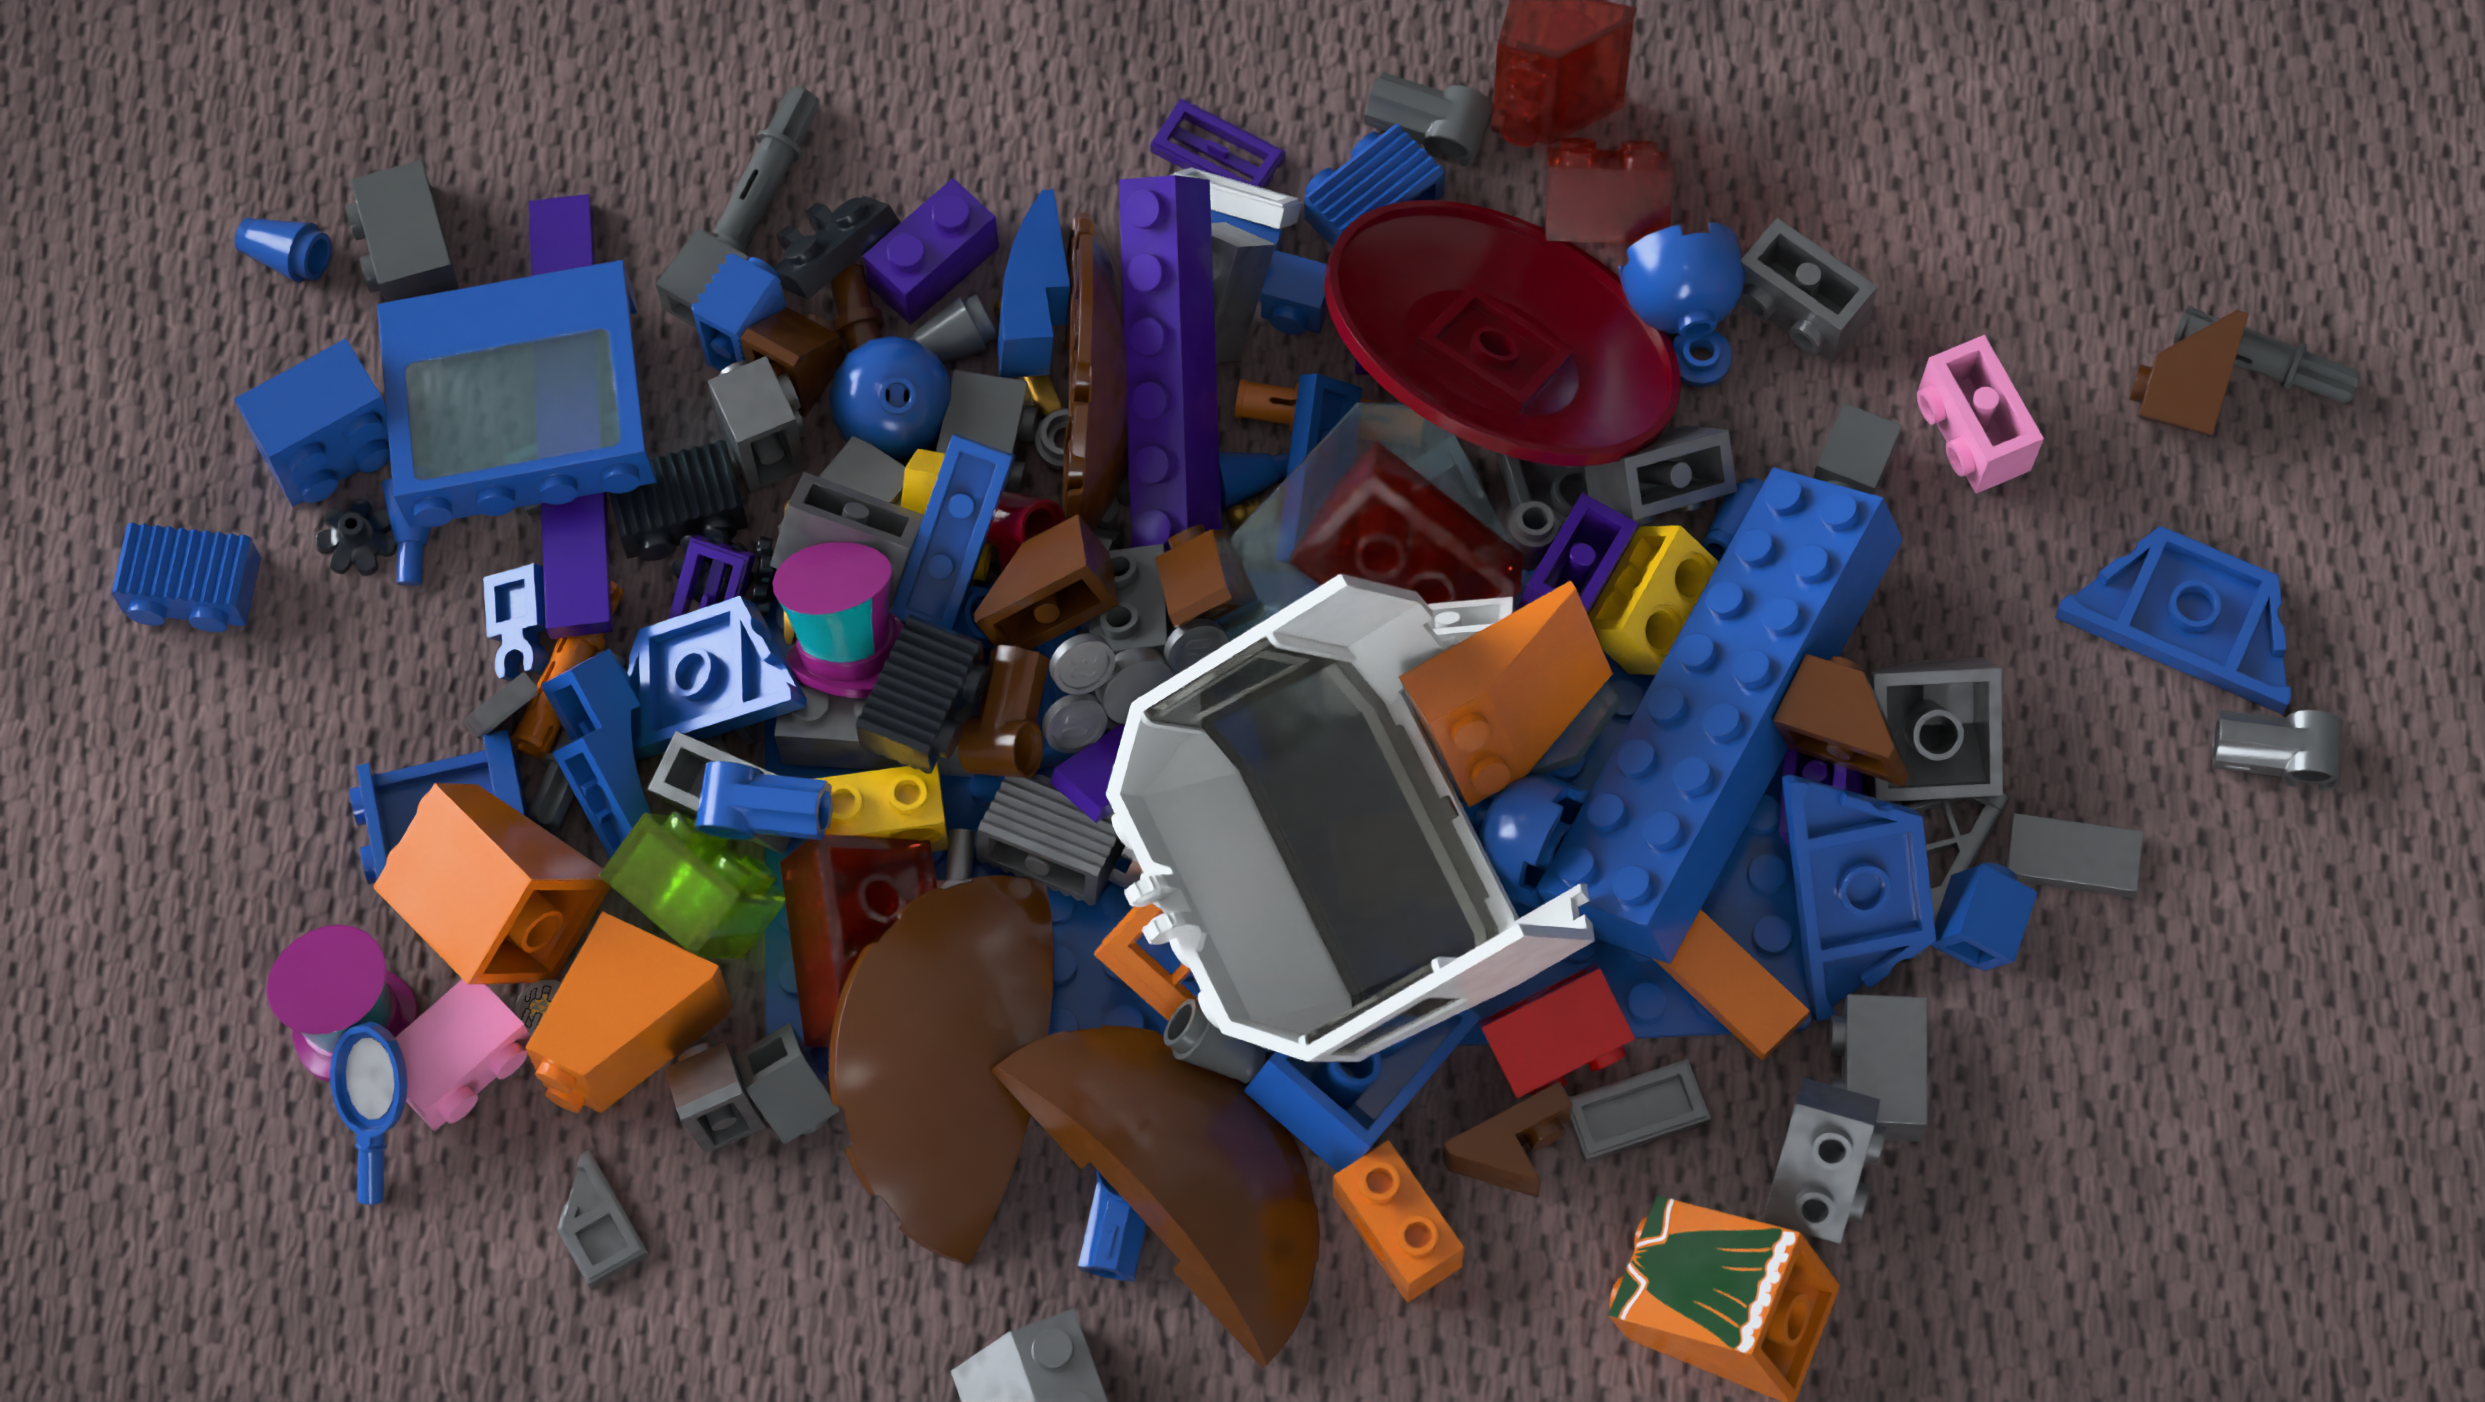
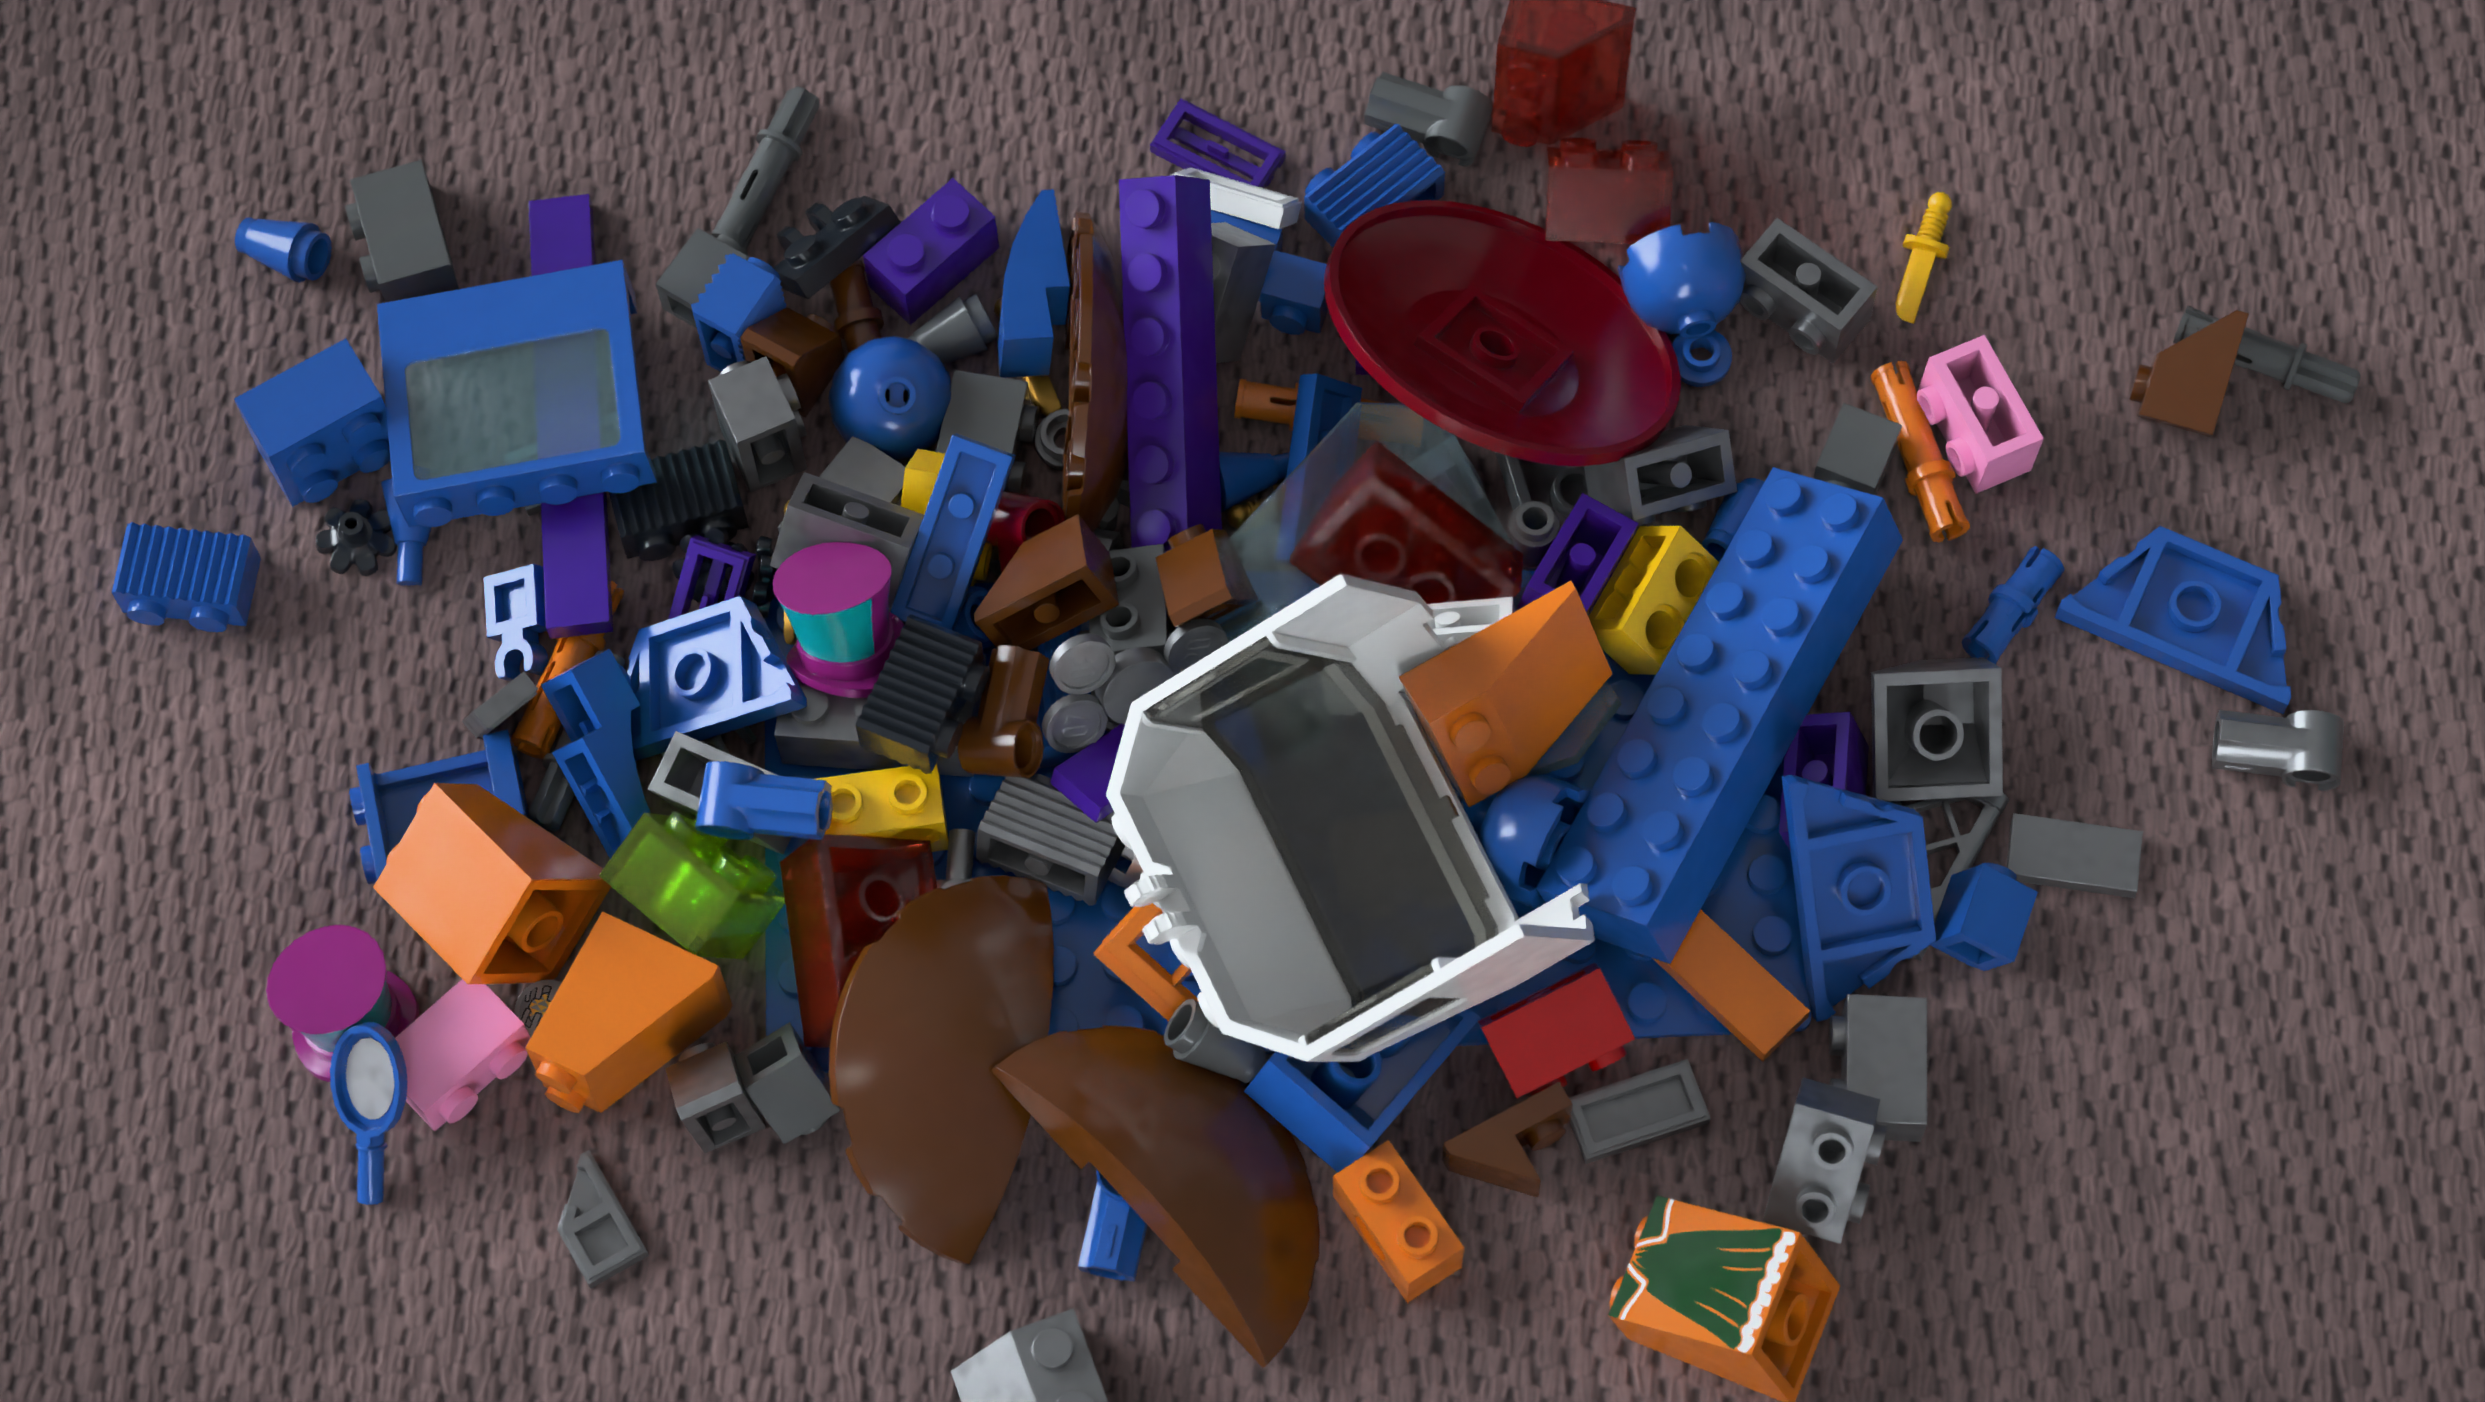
reddish brown slope [1773,654,1909,787] -> none
none -> orange pin [1870,361,1970,542]
none -> yellow piece [1896,192,1952,324]
none -> blue pin [1961,546,2065,664]

